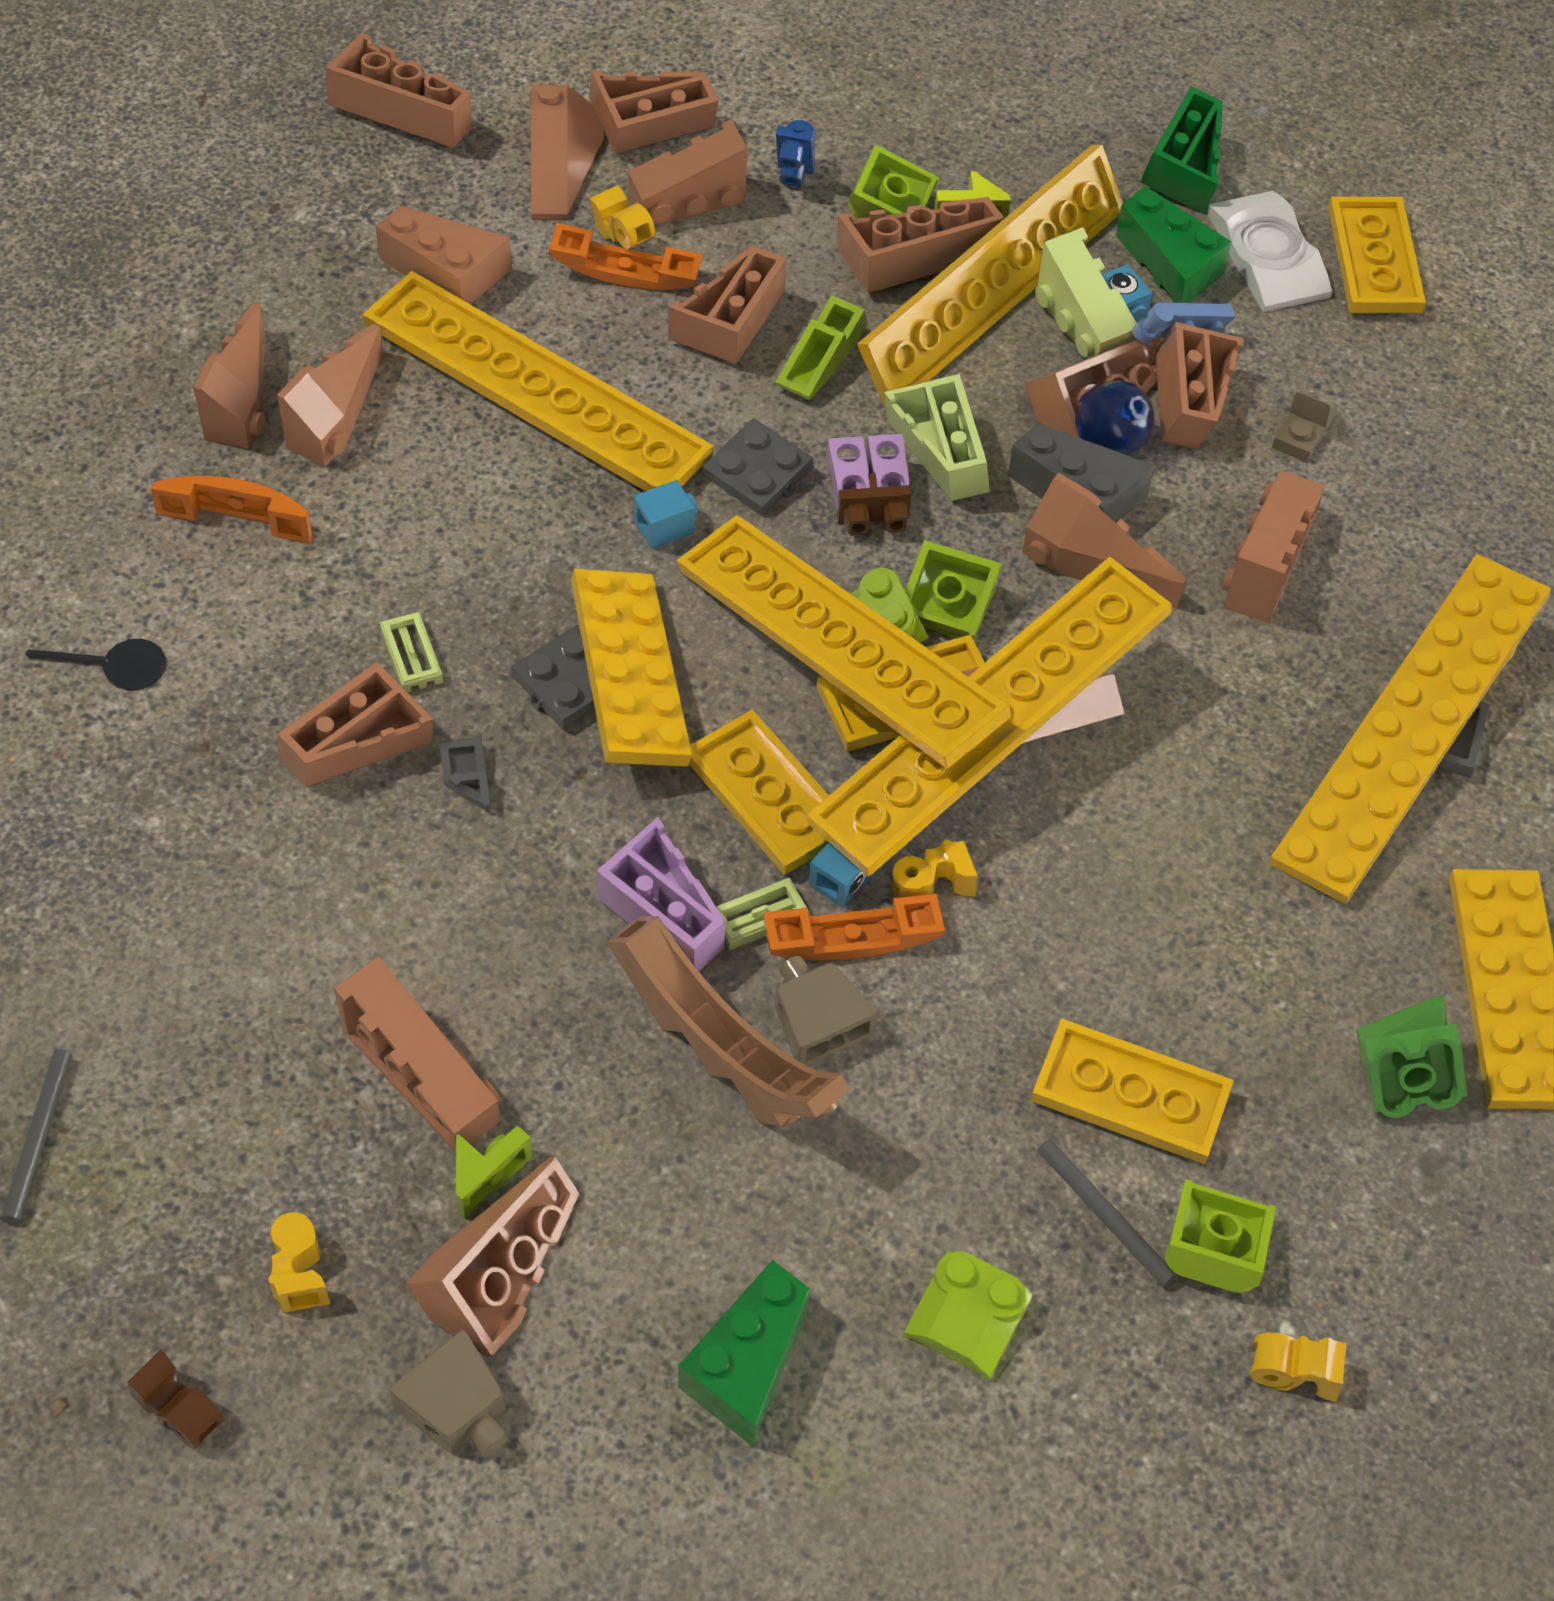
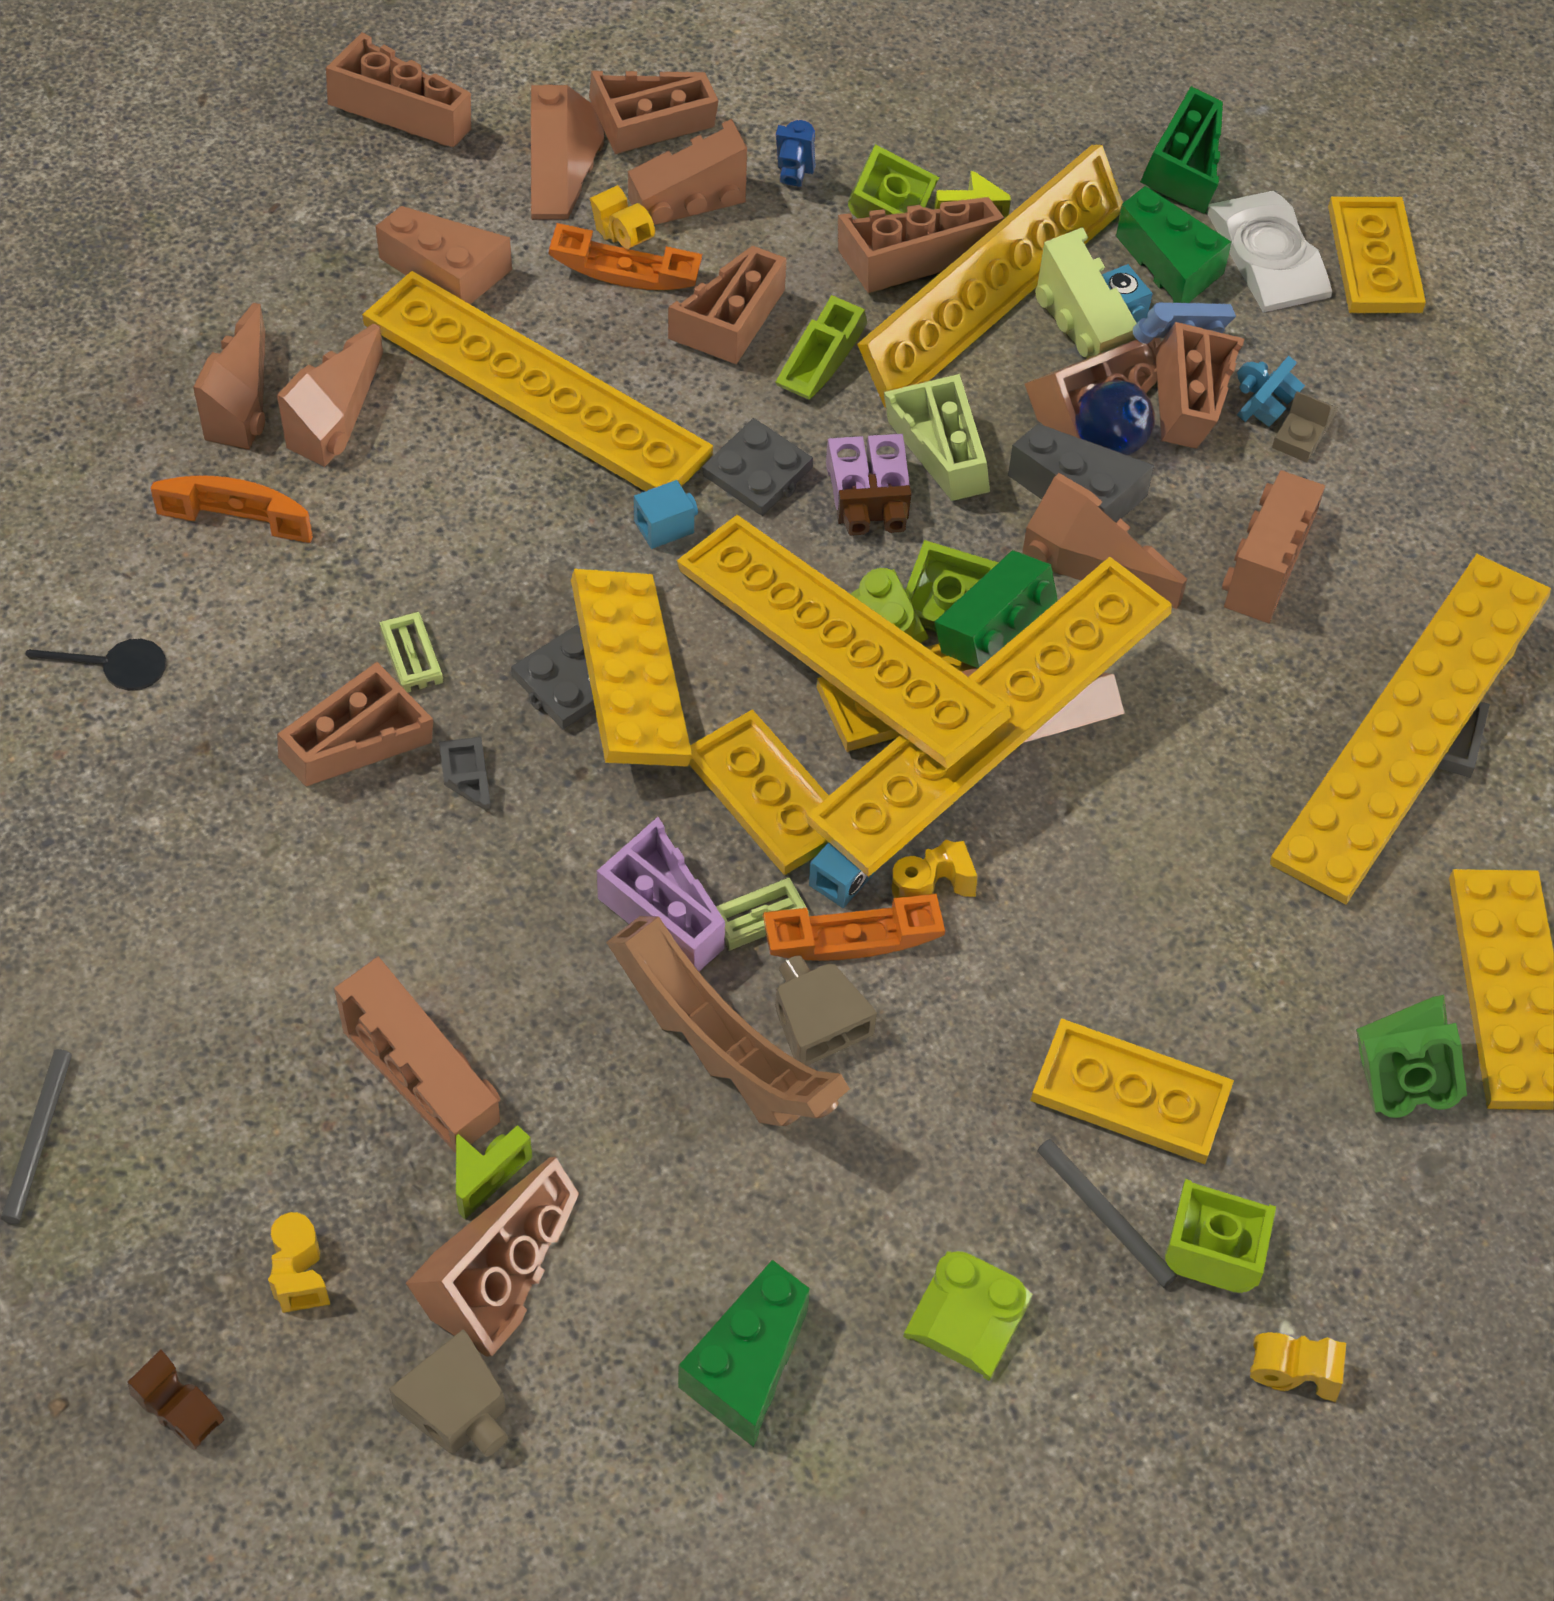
none -> green wedge [934,550,1058,668]
none -> dark azure hips [1237,355,1305,427]

